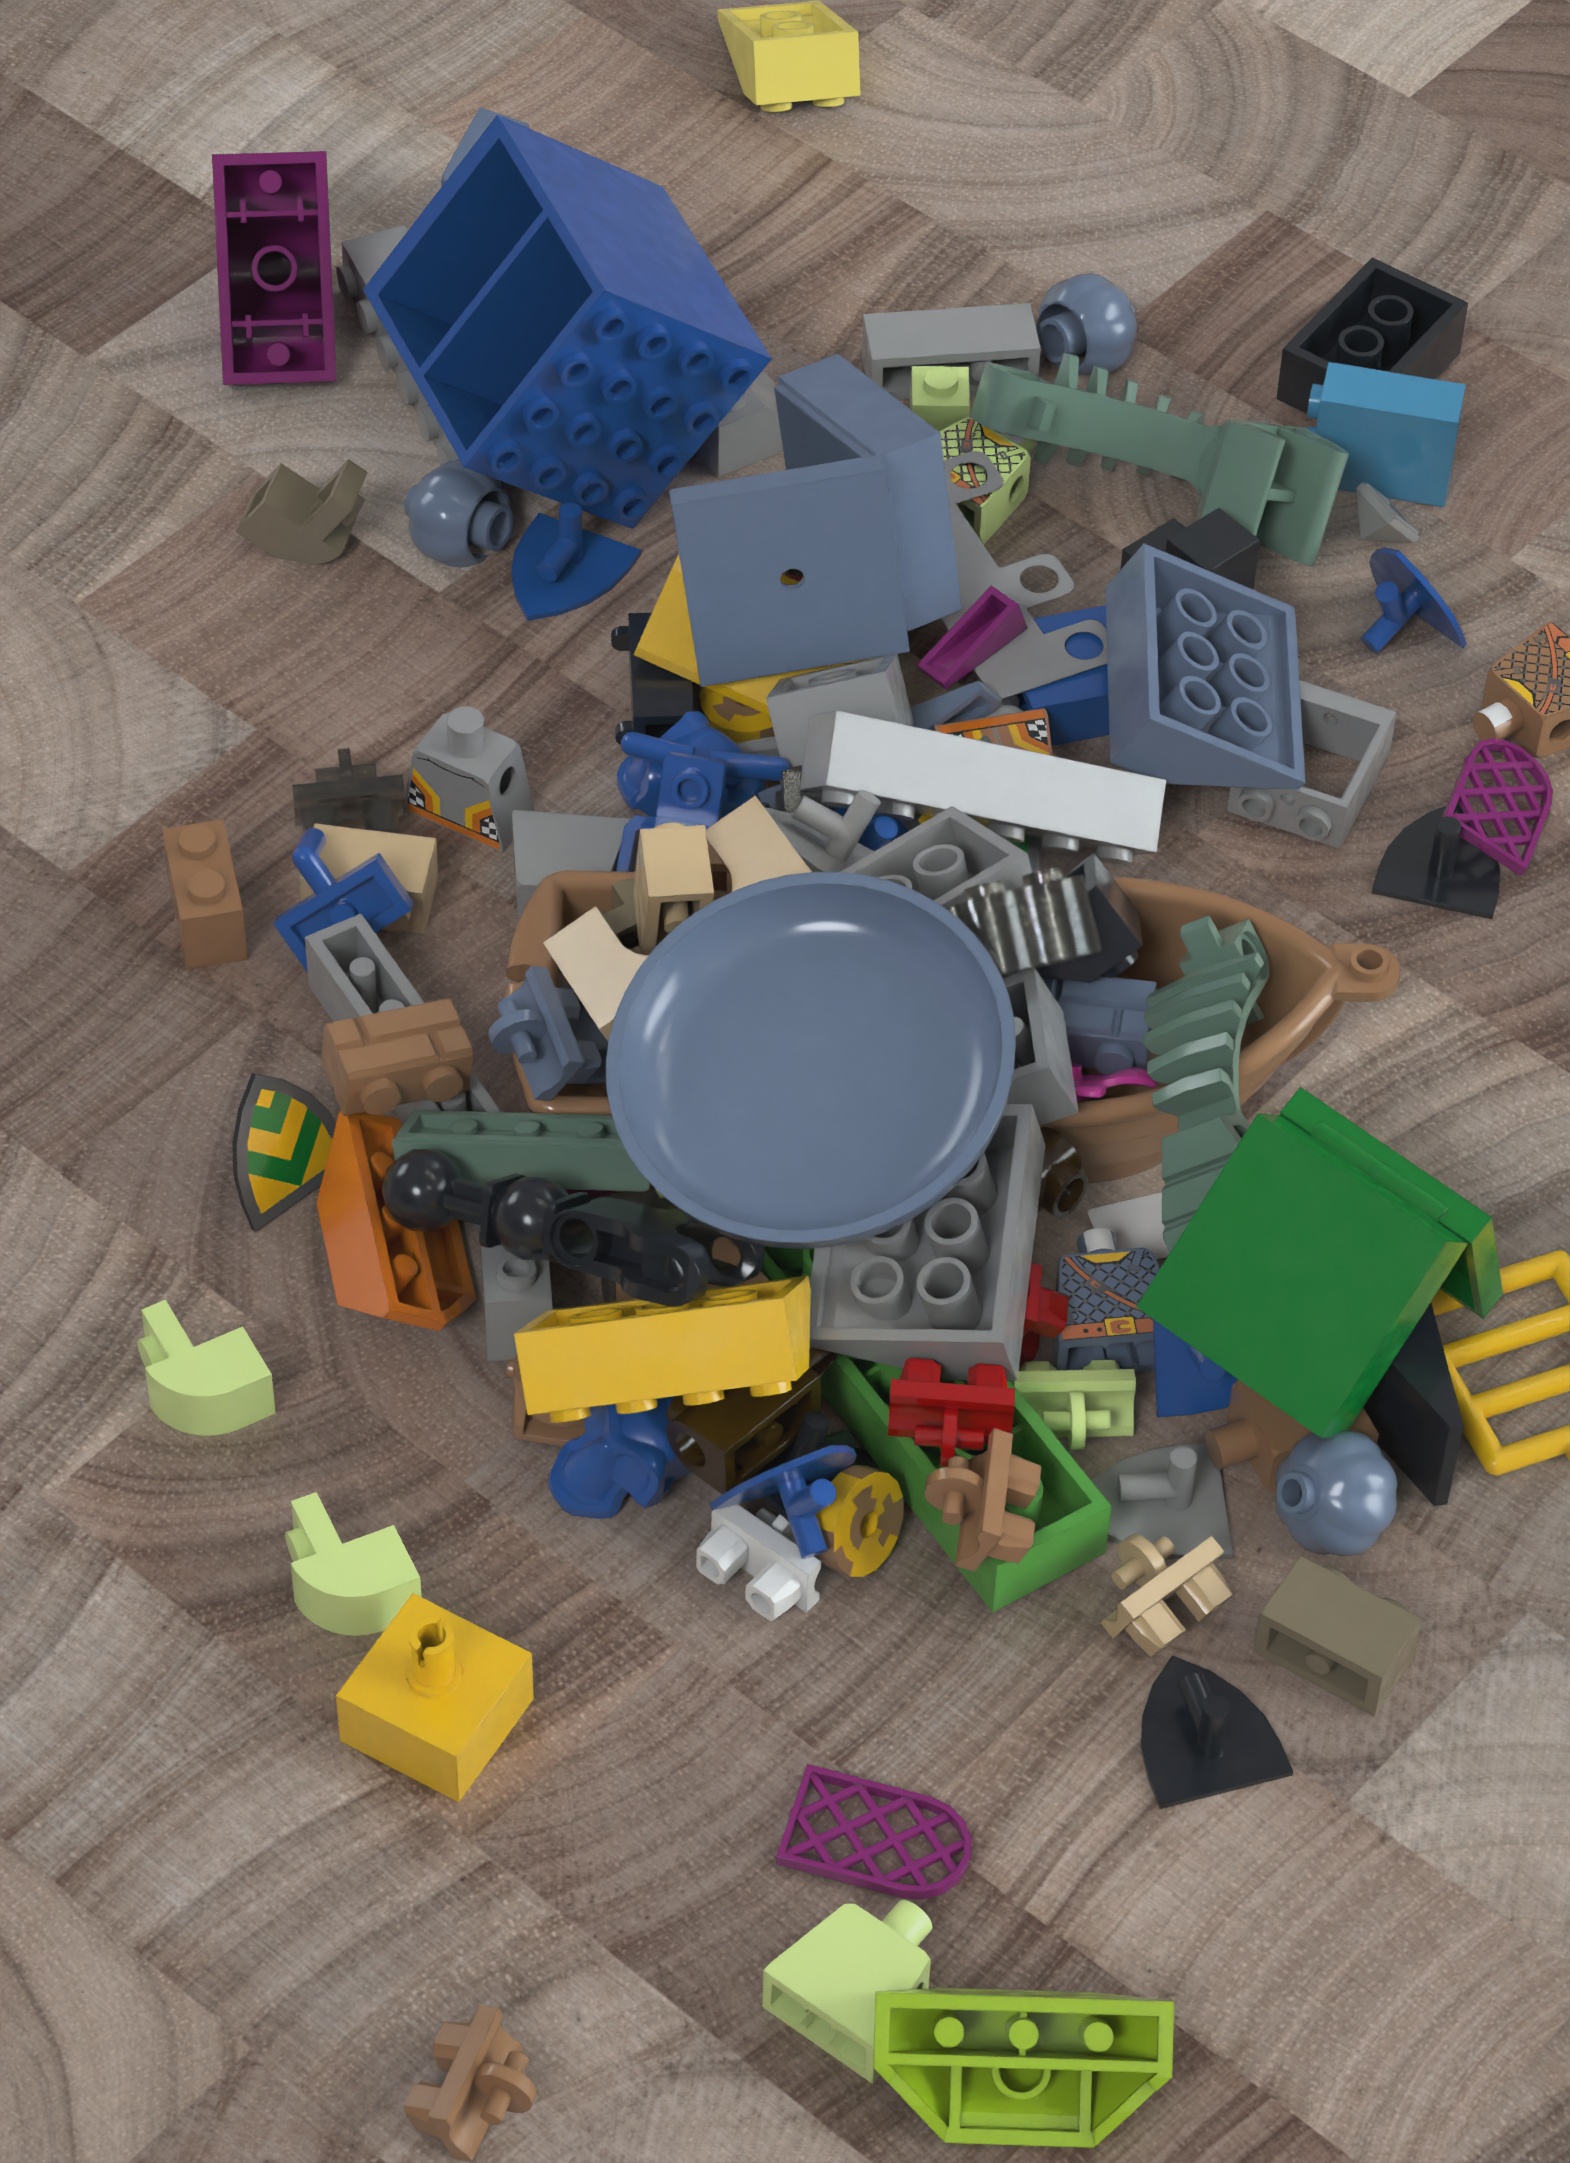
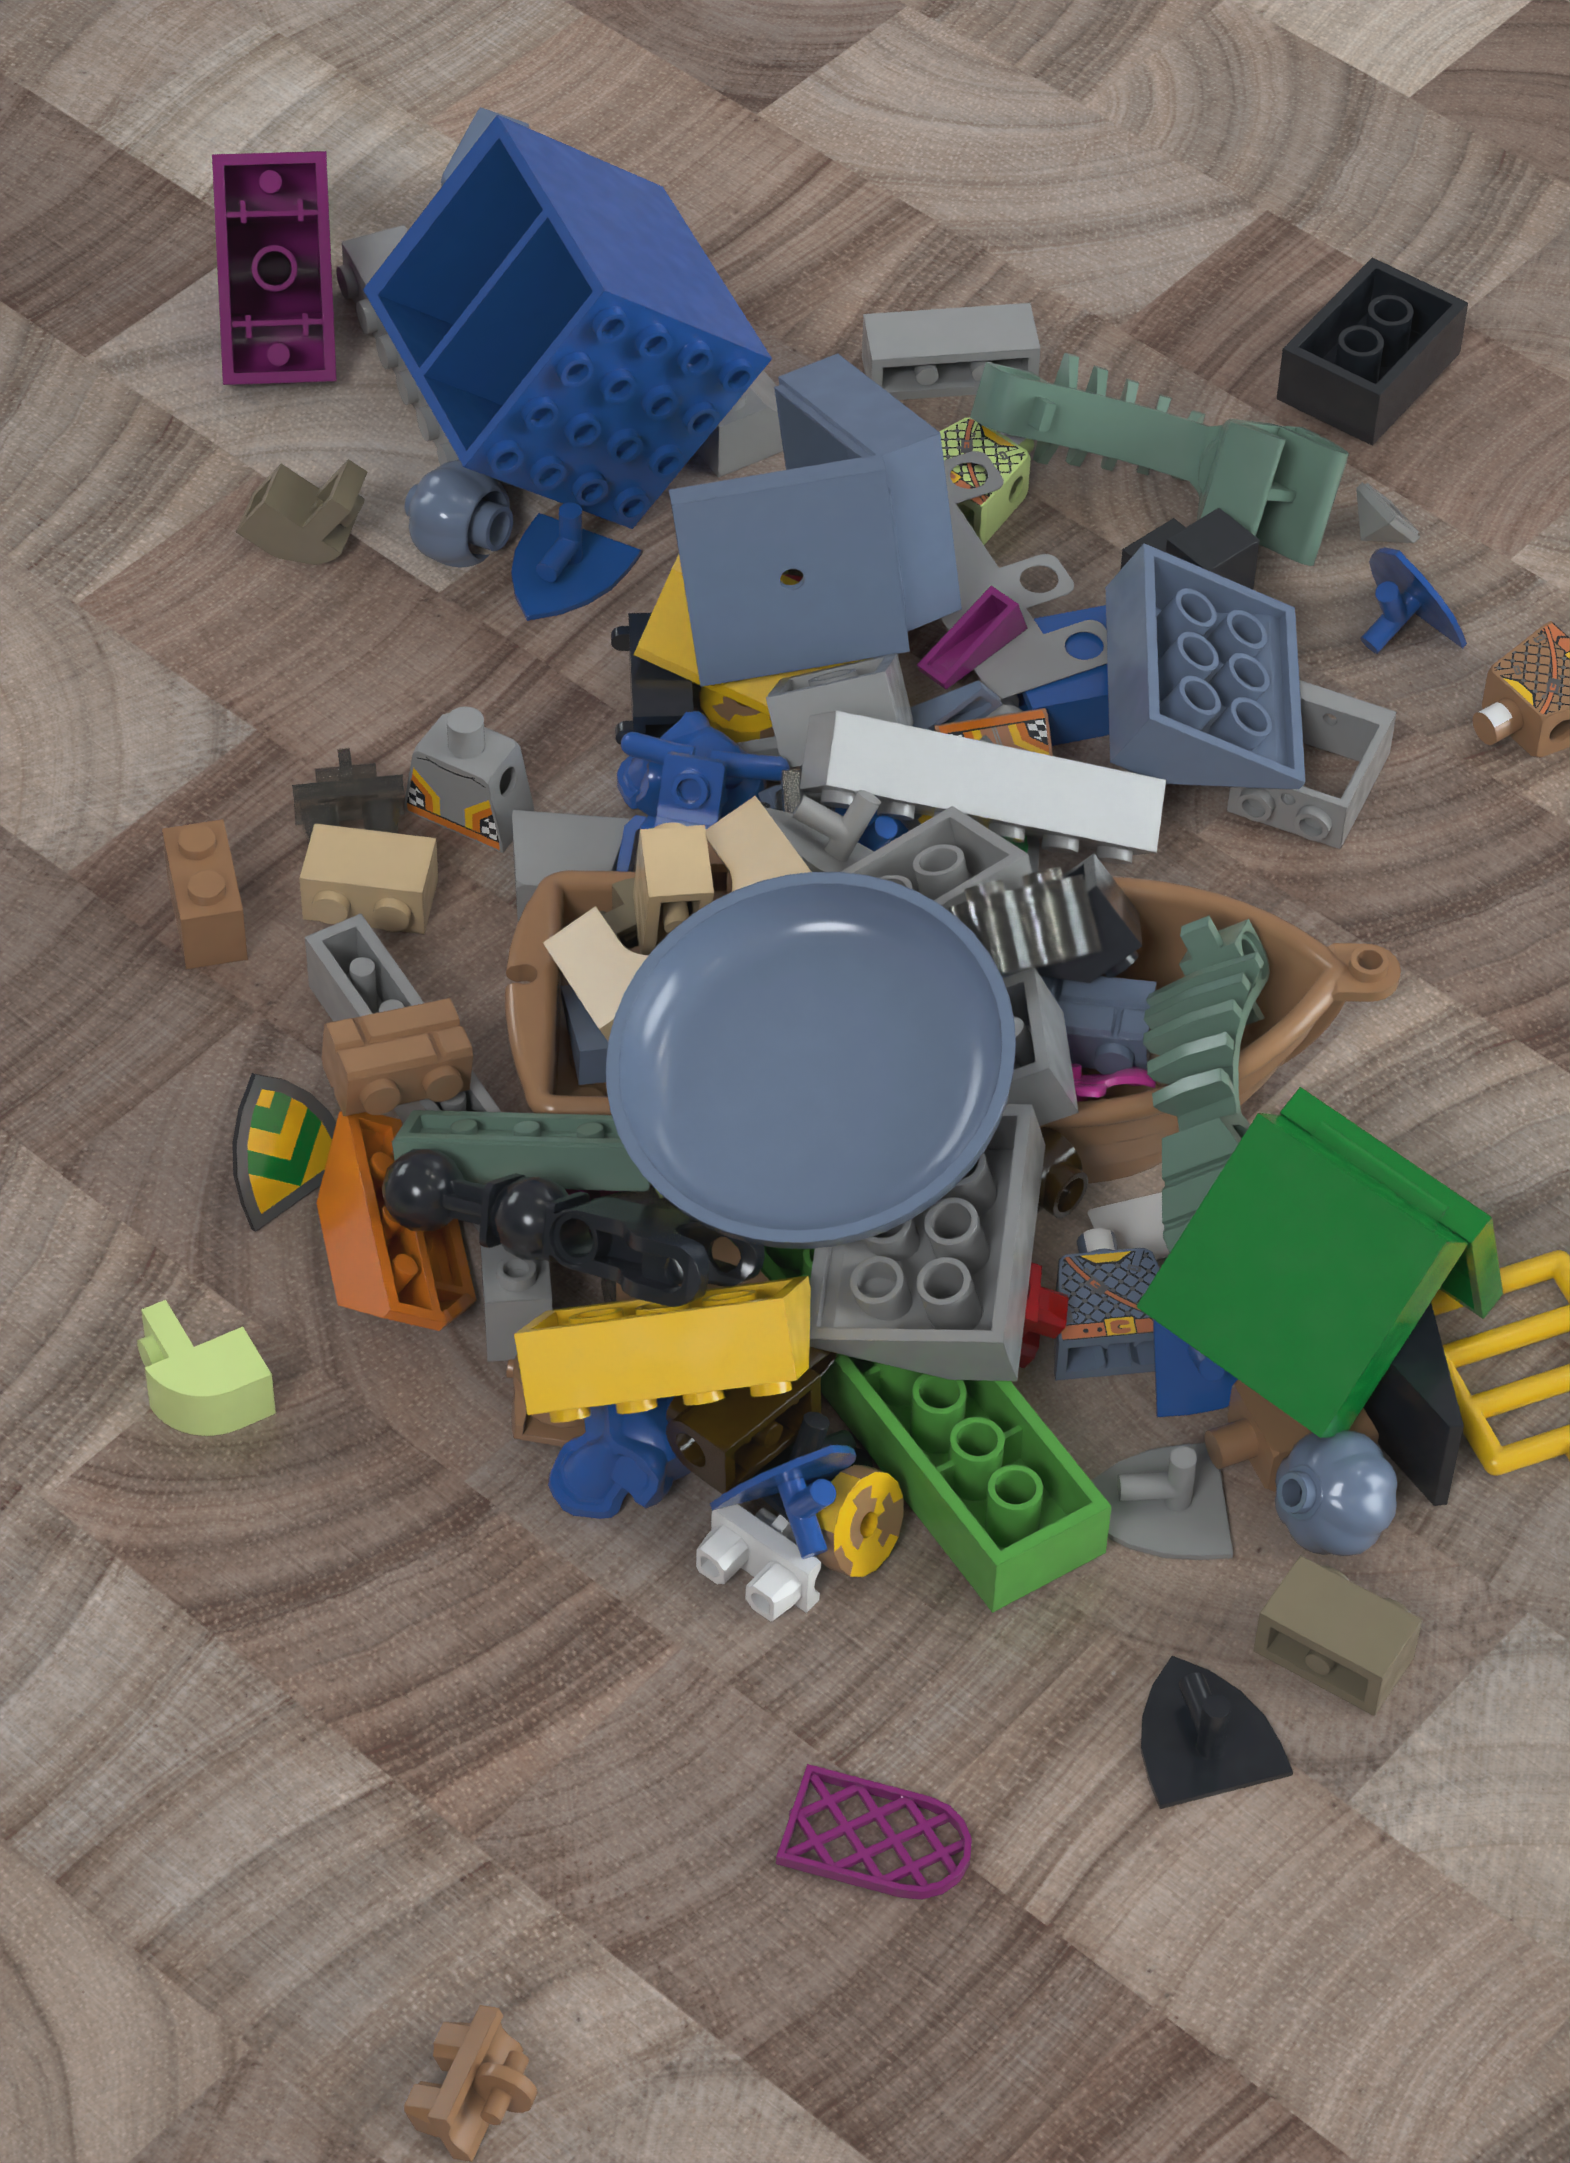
blue plate [273,828,414,973] -> none
yellowish green brick [285,1492,422,1636] -> none
yellow brick [336,1593,534,1803] -> none
sand blue hips [488,966,602,1101] -> none
light yellow slope [717,0,860,112] -> none
yellowish green torso [762,1900,932,2084] -> none
lime wedge [873,1988,1174,2148] -> none
red hips [888,1358,1015,1467] -> none
yellowish green brick [910,366,970,431] -> none
medium nougat hips [924,1428,1041,1572] -> none
yellowish green hips [1013,1360,1136,1450] -> none
sand blue plant [1036,273,1137,376] -> none
tan hips [1101,1534,1233,1657] -> none
dark azure brick [1306,362,1466,507] -> none
black shield [1372,802,1500,919] -> none
magenta window [1441,738,1553,876] -> none

